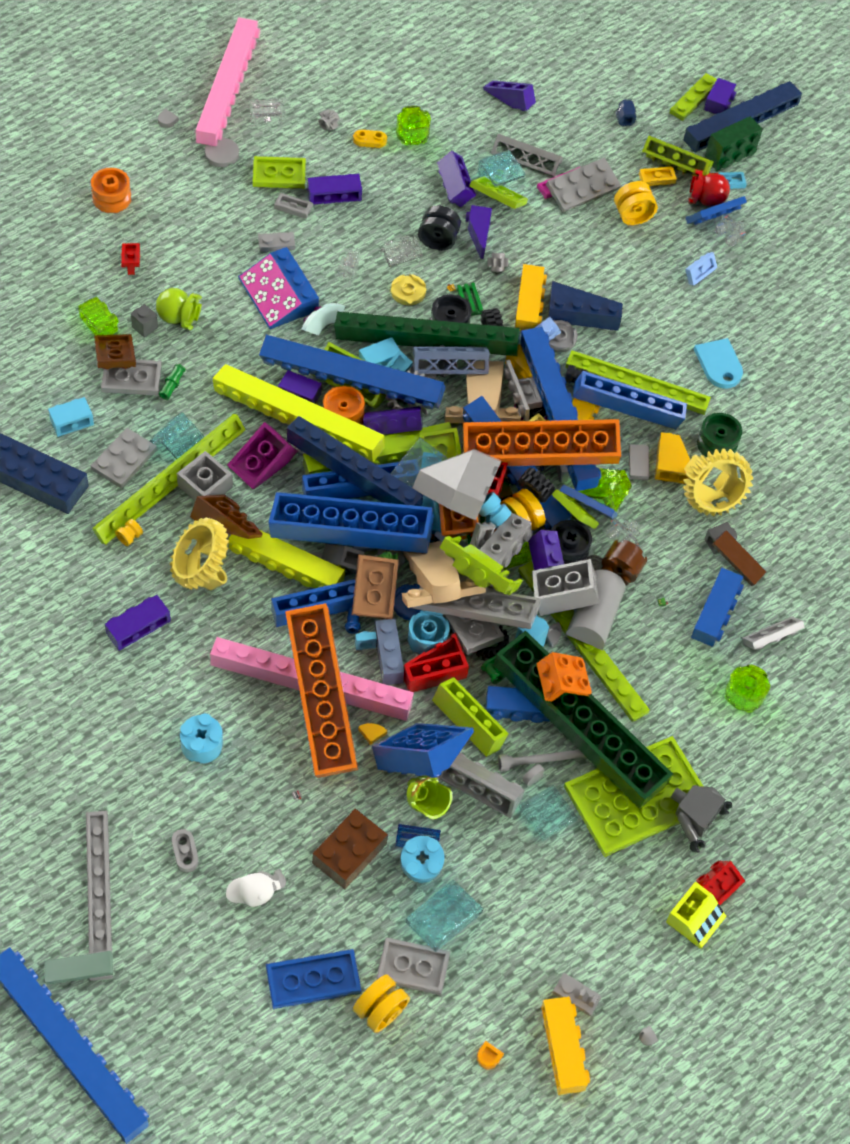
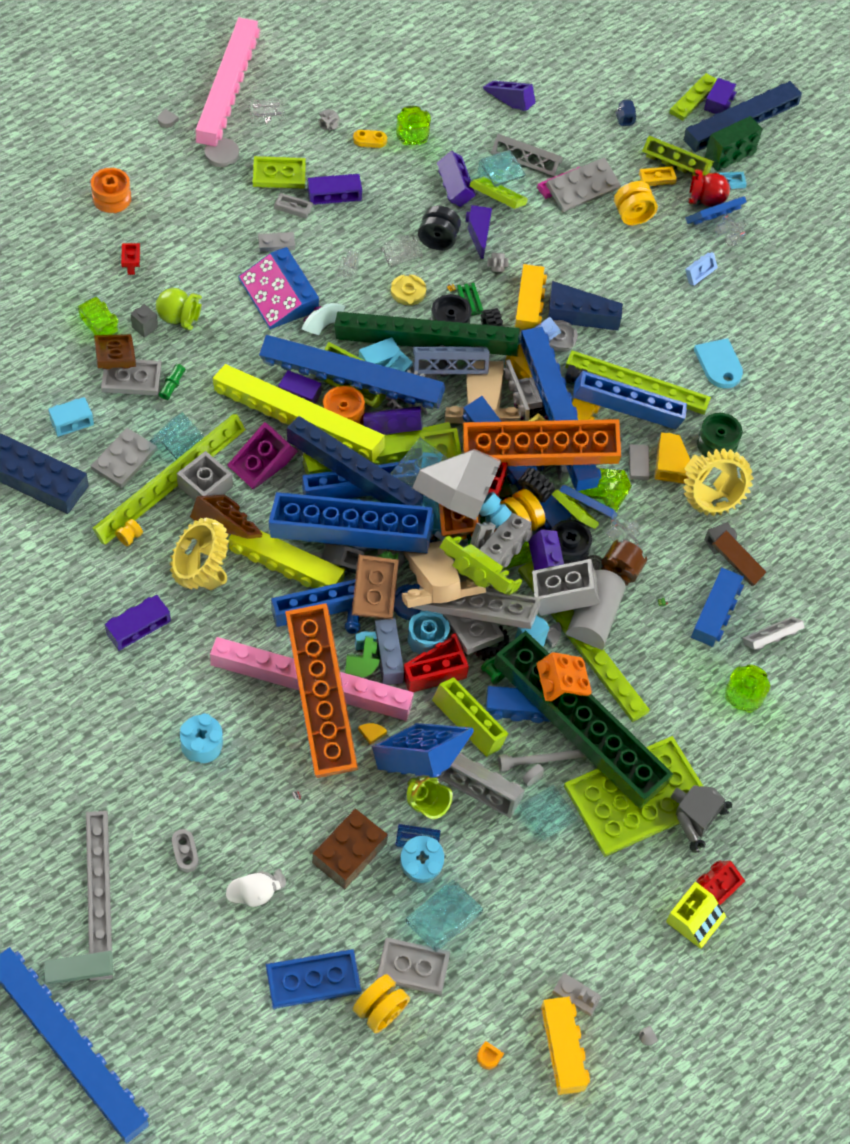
none -> bright green brick [345,635,379,678]

